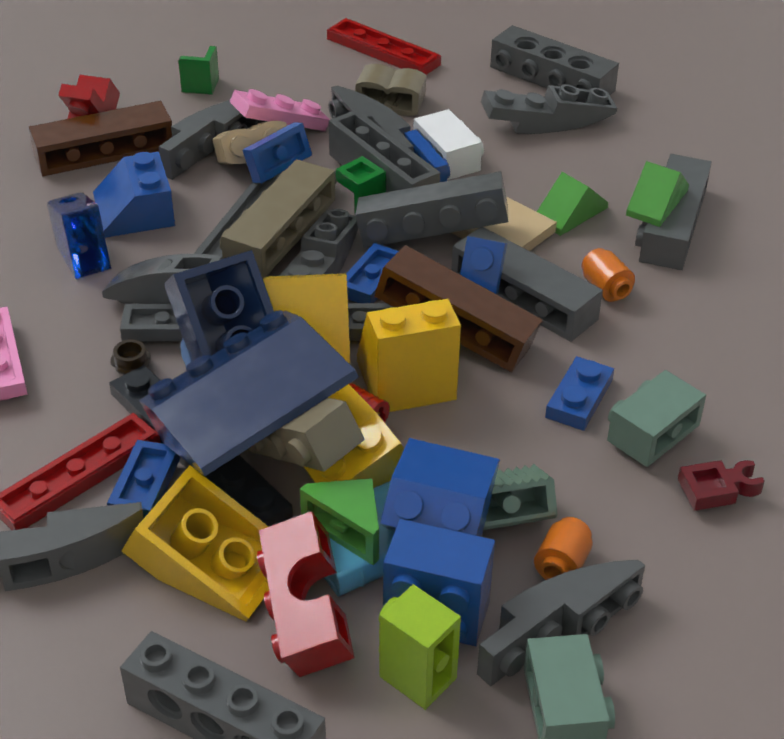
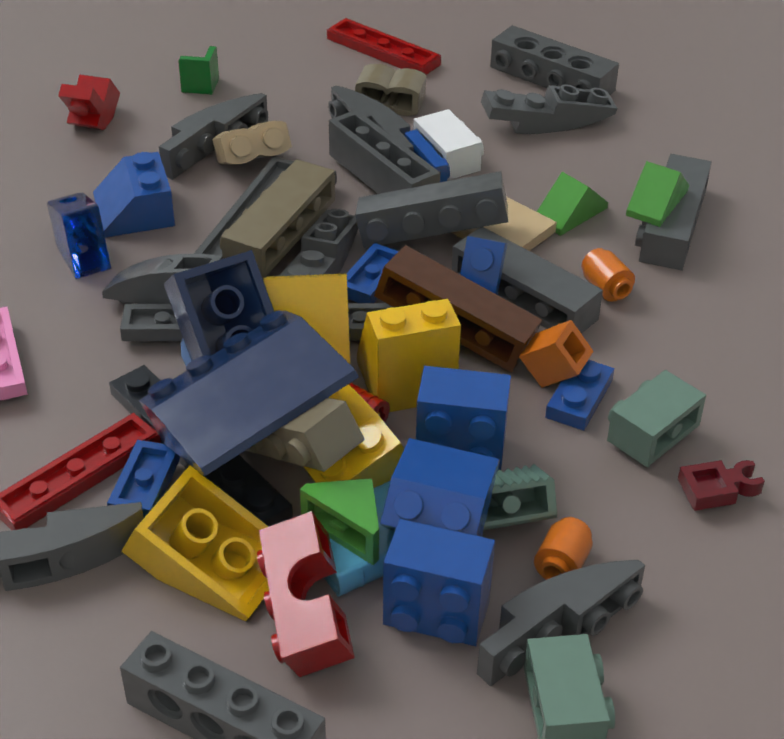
reddish brown brick [29,100,172,177] -> none
dark brown plate [110,339,151,375] -> none
bright pink plate [230,89,330,131] -> none
blue plate [242,122,312,183] -> none
green panel [336,156,386,213] -> none
lime brick [378,584,461,710] -> none
none -> blue brick [416,366,511,470]
none -> orange brick [519,320,594,388]

